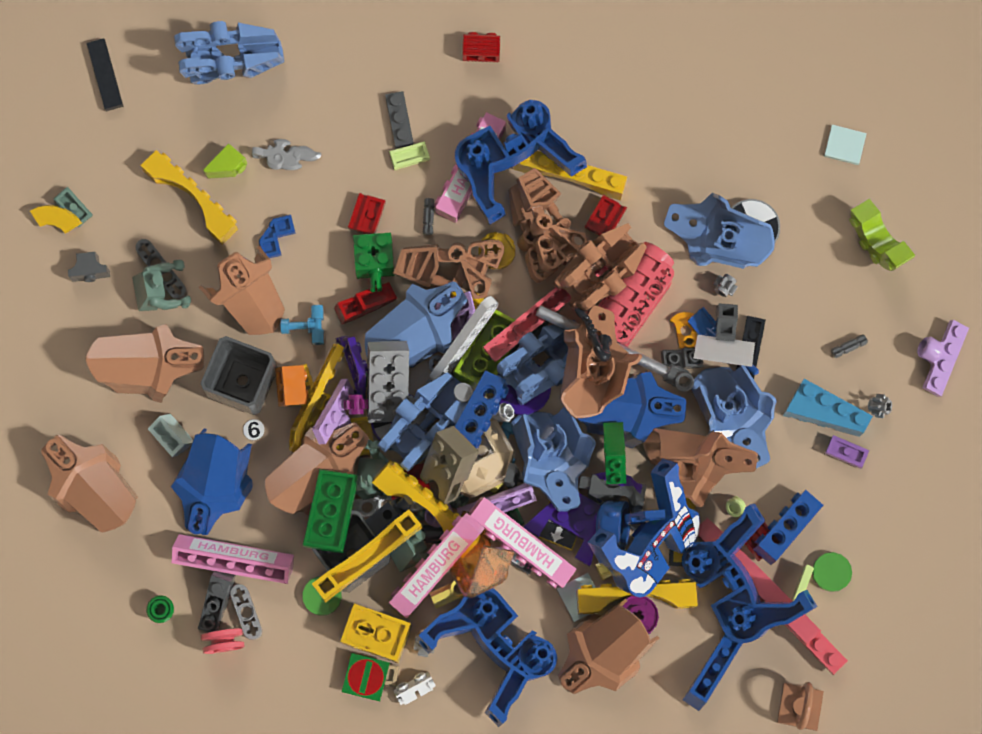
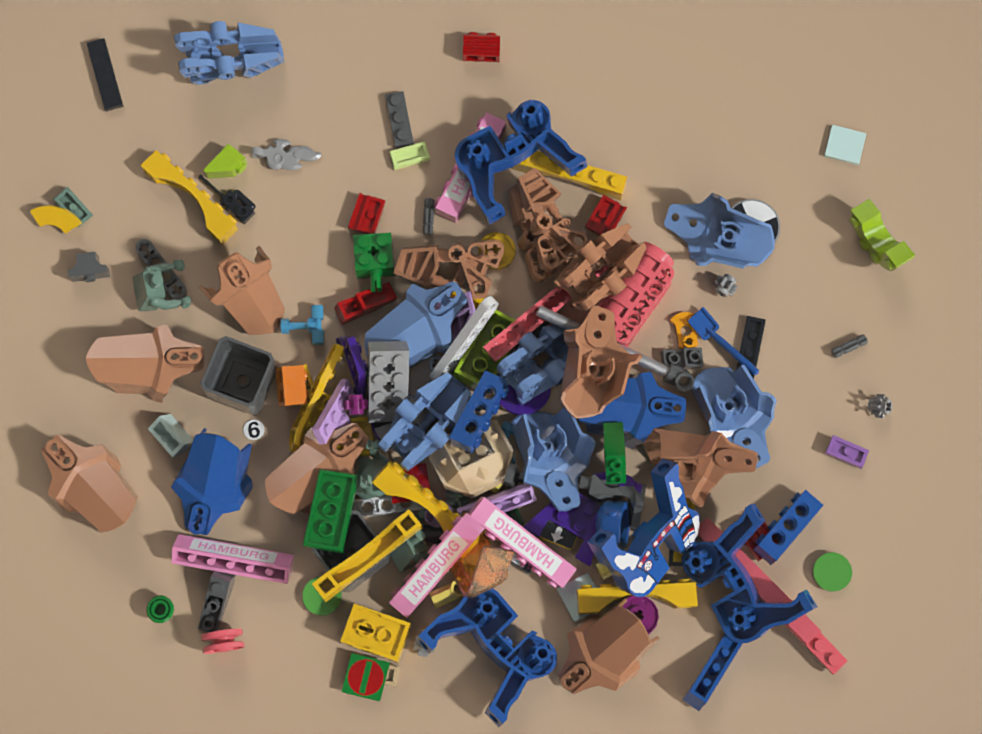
light grey beam [230,584,262,640] -> none
blue tile [259,214,296,258] -> none
black torso [365,495,413,536] -> none
white hinge [393,672,436,705] -> none
dark tan brick [420,426,479,504] -> none
light grey piece [453,383,473,403] -> none
white cone [491,403,514,422] -> none
black piece [575,307,612,362] -> none
blue tile [625,510,666,525] -> none
white sticker [693,335,755,367] -> none
dark grey brick [716,303,738,342] -> none
yellowish green tile [726,496,746,517] -> none
nougat tile [777,682,824,731] -> none
dark azure wedge [783,379,873,437] -> none
yellowish green tile [791,565,814,601] -> none
lavender plate [917,320,969,397] -> none
none -> black piece [198,174,256,224]

